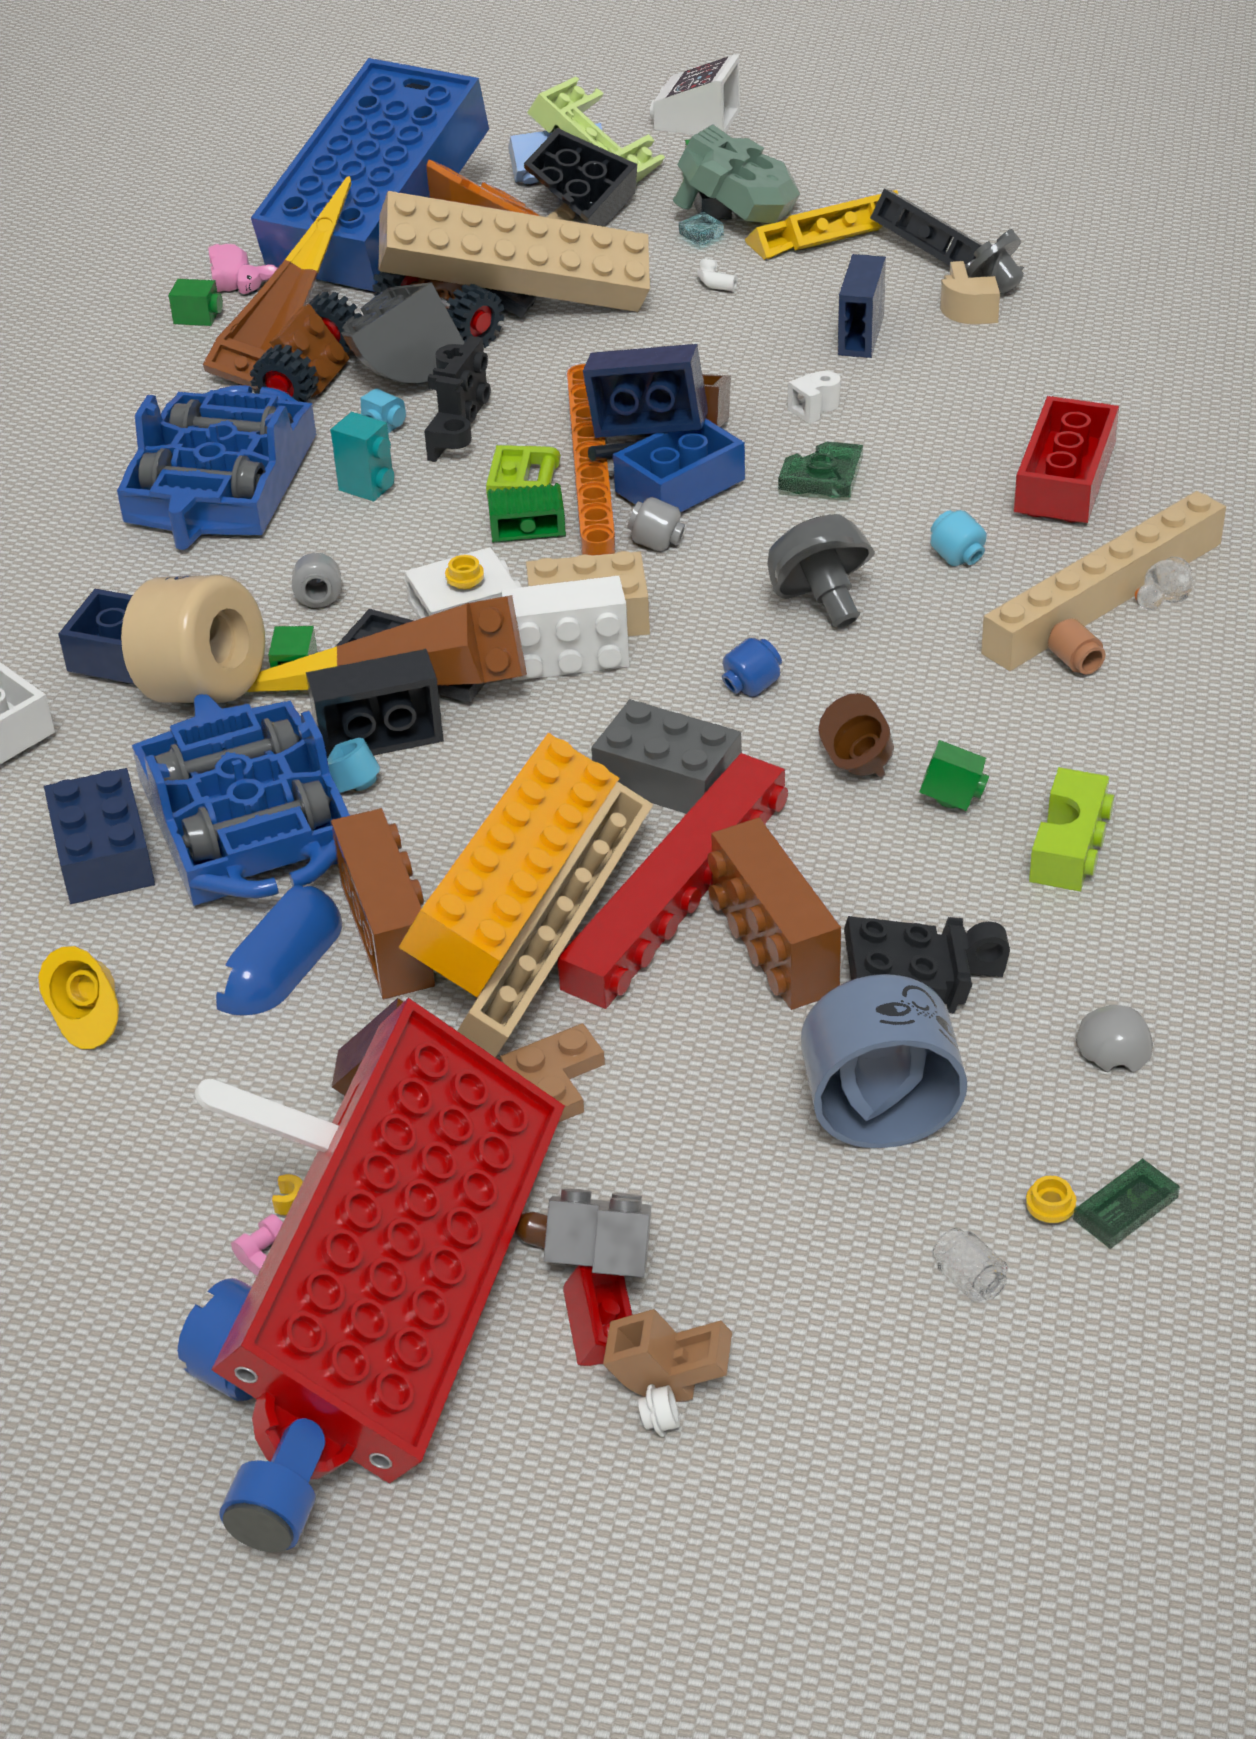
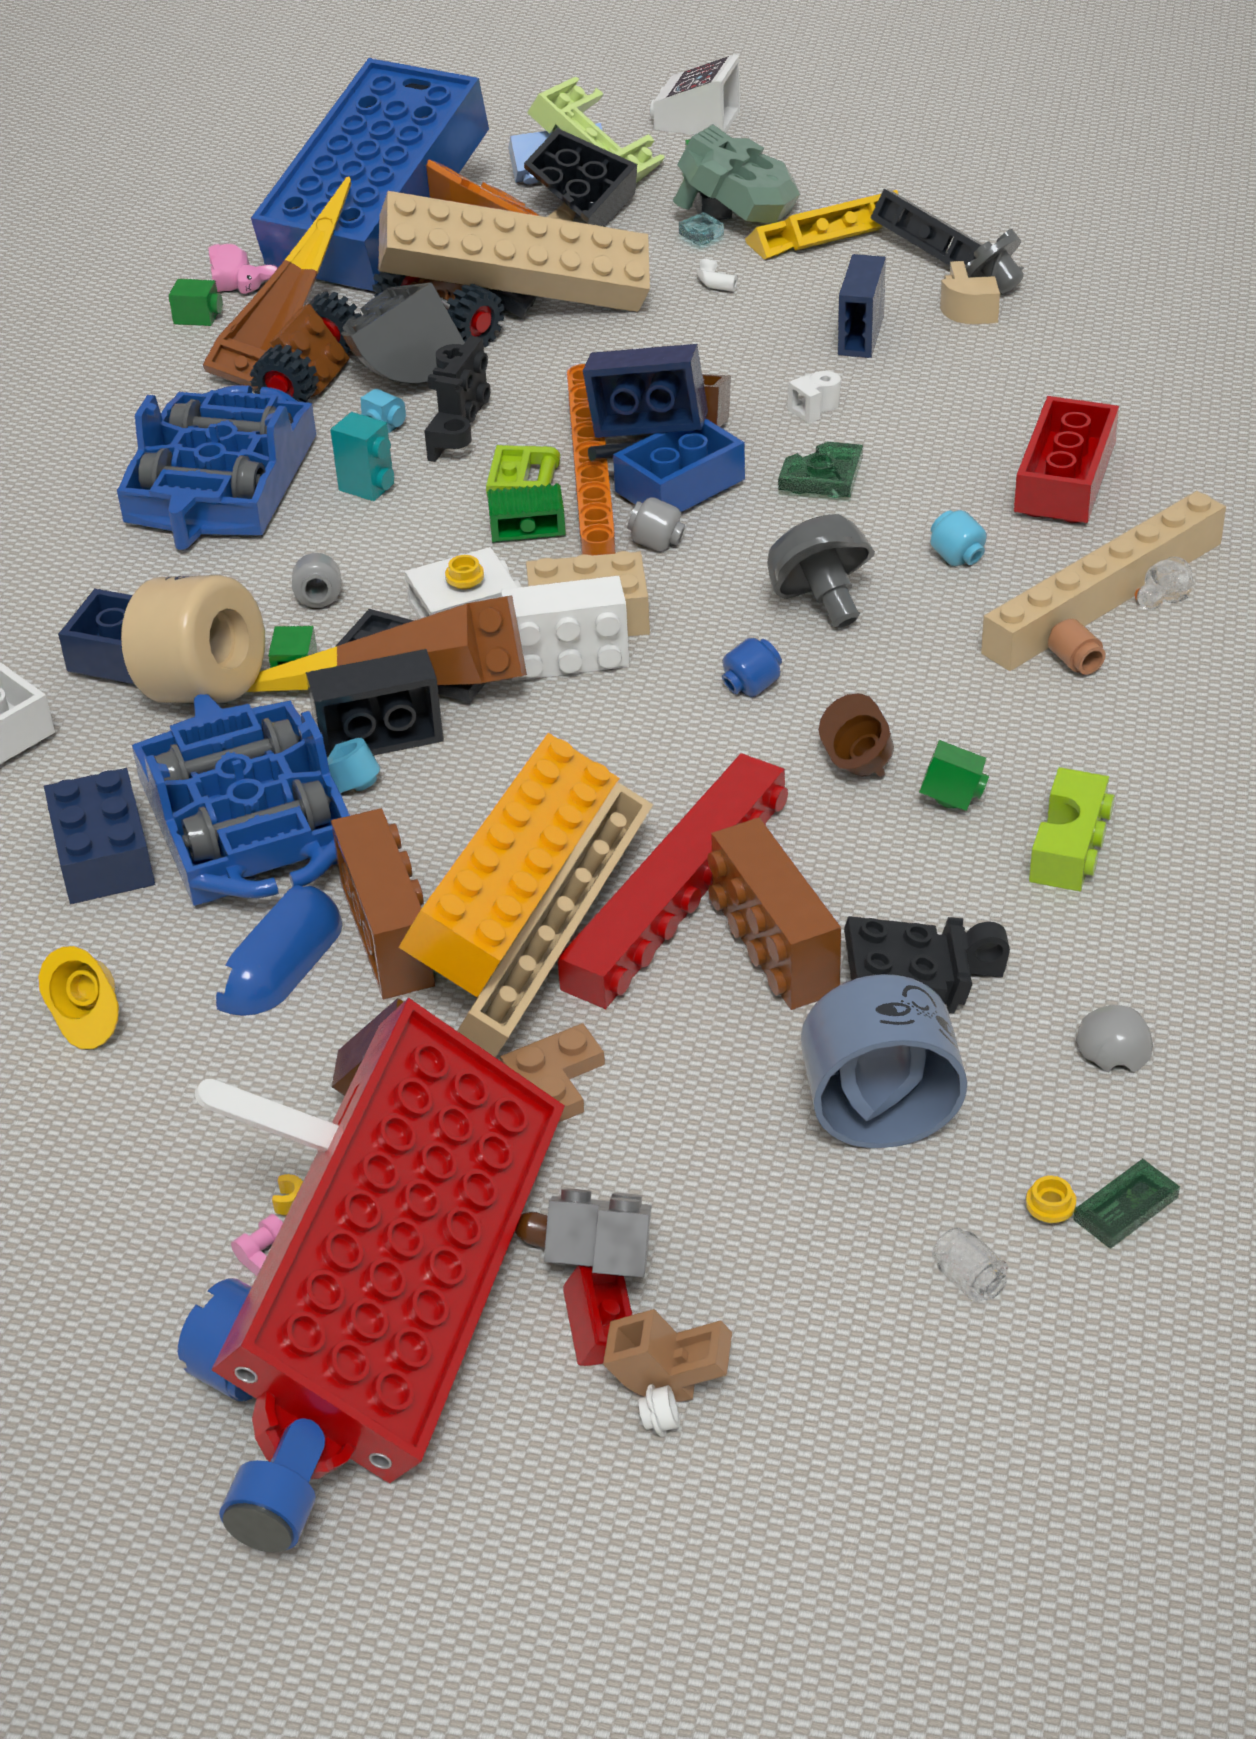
dark grey brick [591,699,742,814] -> none

